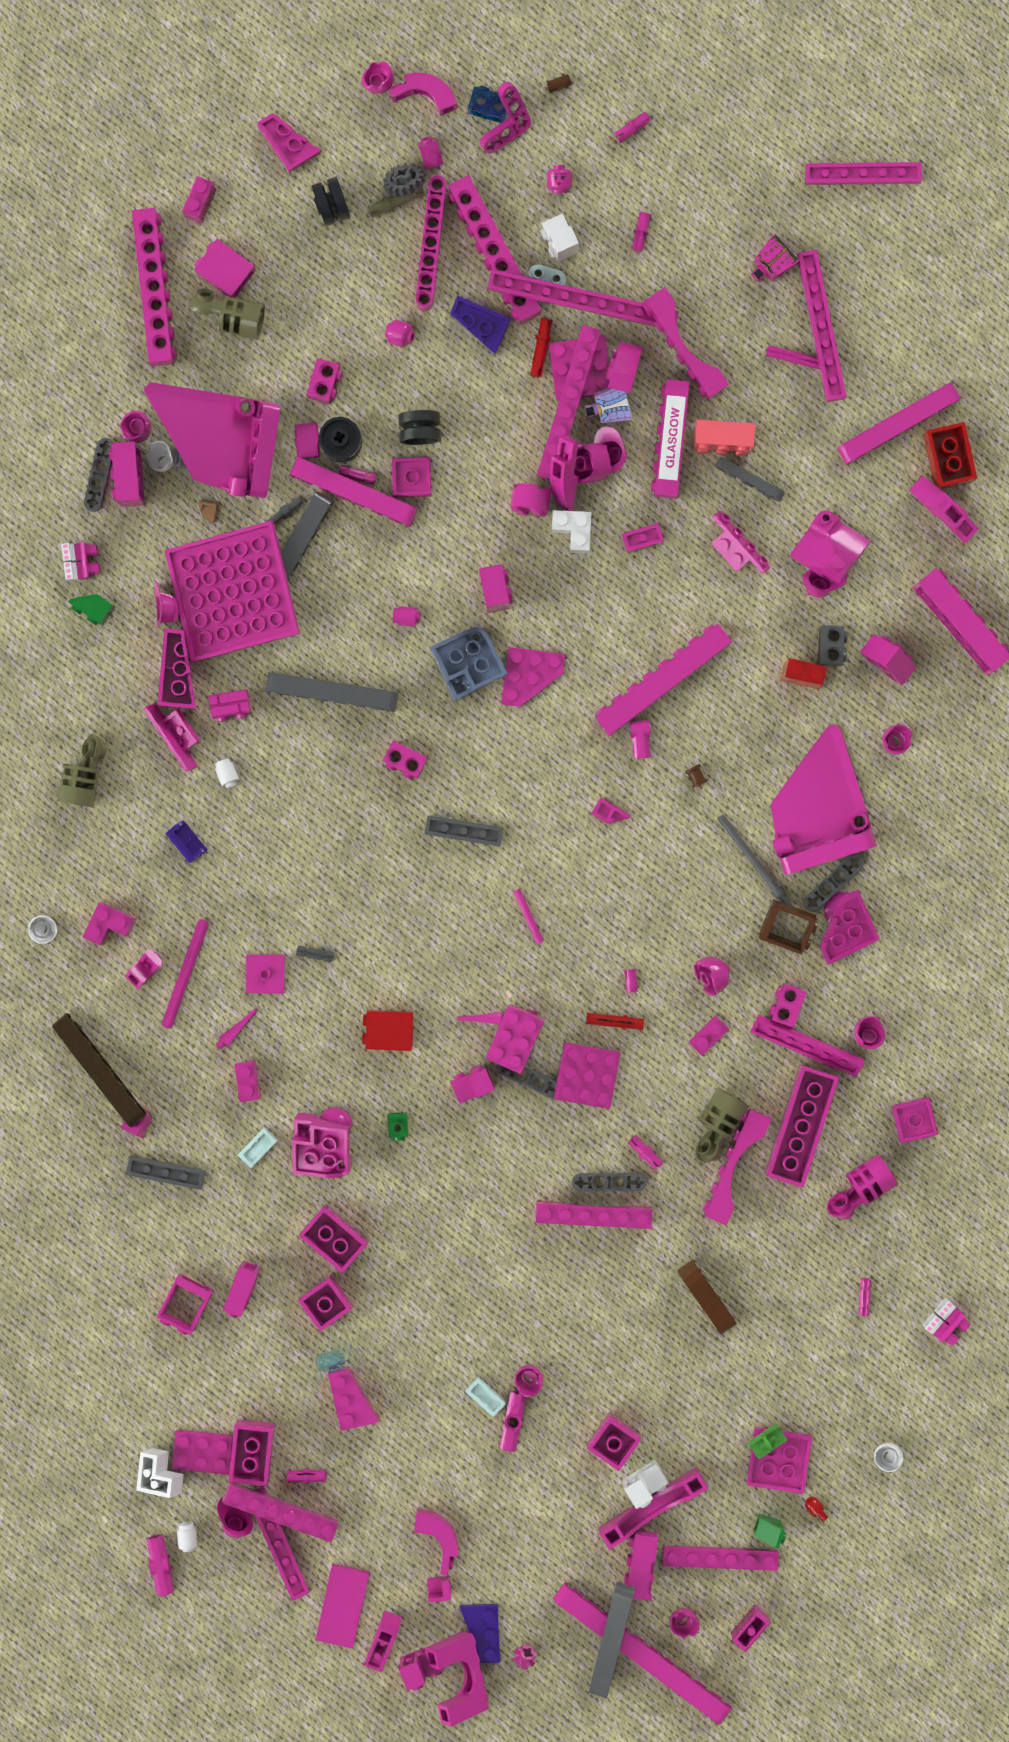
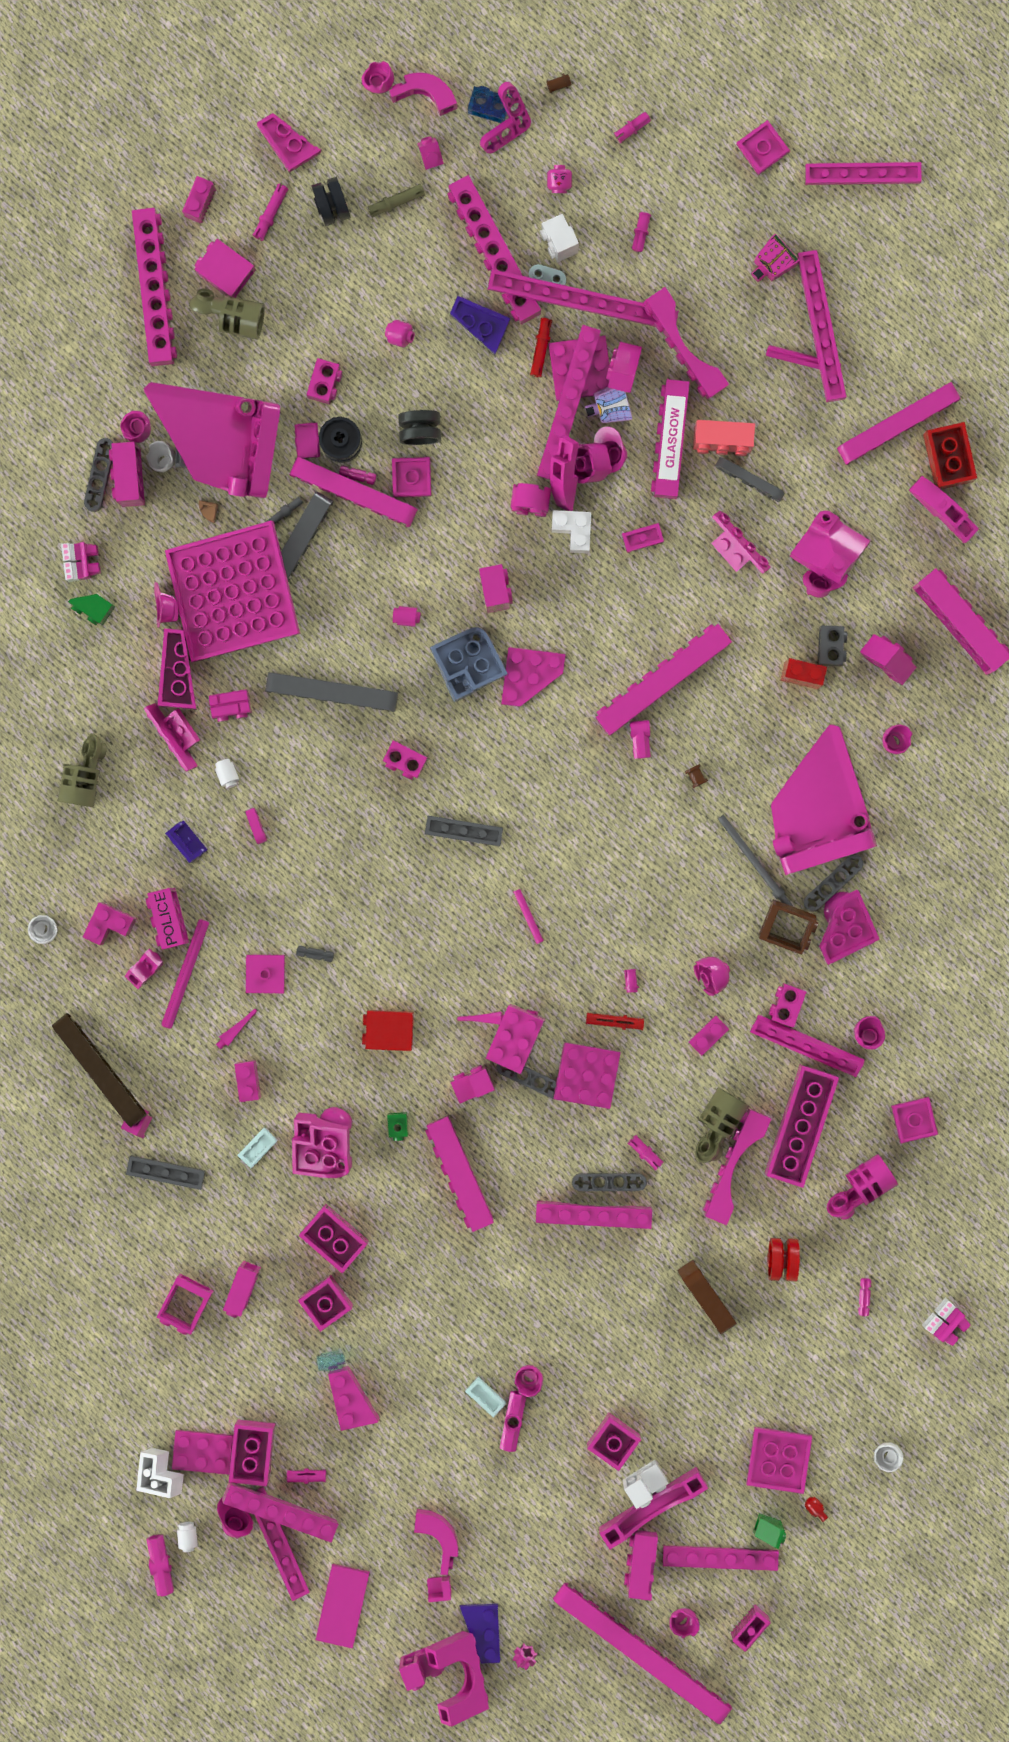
dark pink slope [363,1611,402,1672] -> none
dark grey gear [383,163,426,198] -> none
dark pink beam [416,175,447,311] -> none
dark grey beam [588,1582,636,1698] -> none
dark pink tile [591,798,631,824] -> none
bright green hips [747,1423,787,1460] -> none
none -> dark pink brick [146,888,189,950]
none -> dark pink beam [245,807,267,845]
none -> dark pink pin [252,184,289,241]
none -> dark pink brick [425,1115,494,1232]
none -> dark pink plate [736,120,790,175]
none -> red wheel [767,1238,800,1282]

